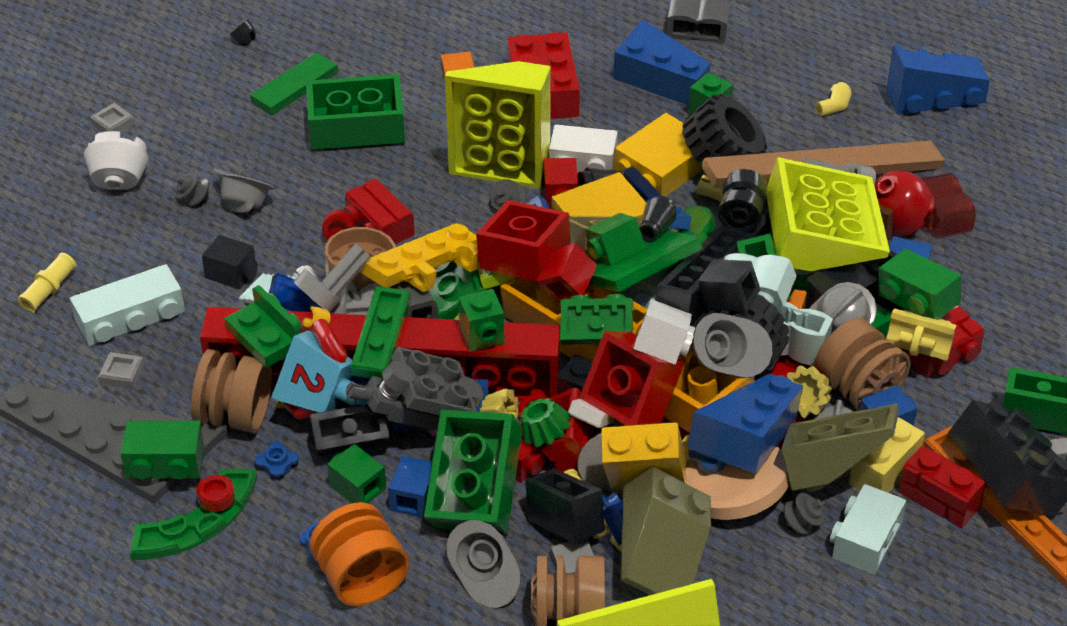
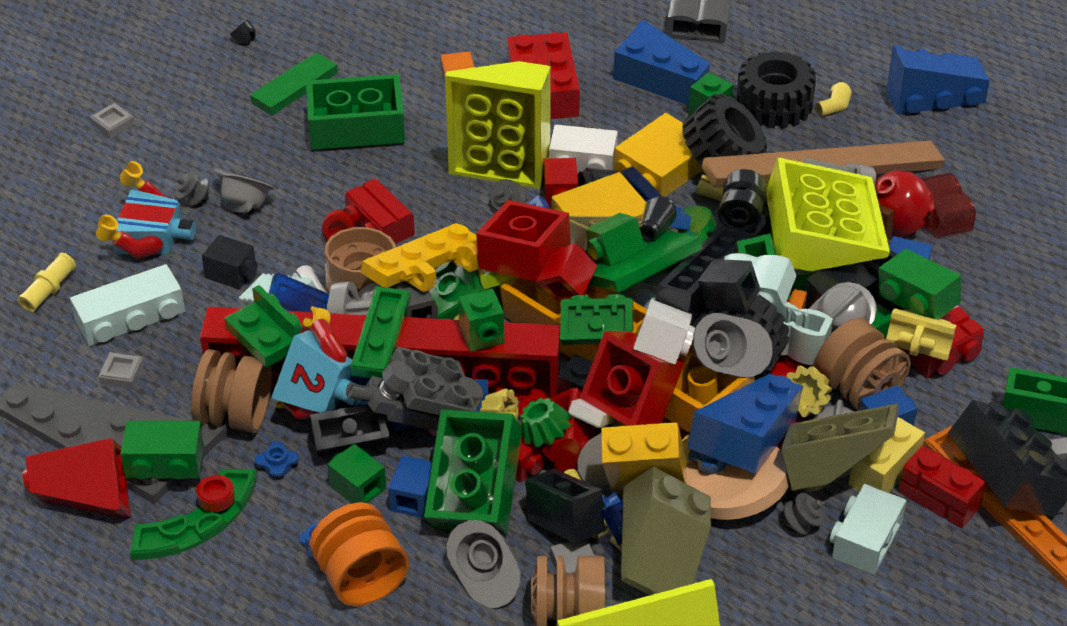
white cone [84,131,149,190] -> none
light grey piece [293,244,371,313] -> none
none -> red slope [23,438,131,519]
none -> torso [96,161,196,259]
none -> black tyre [736,51,816,128]

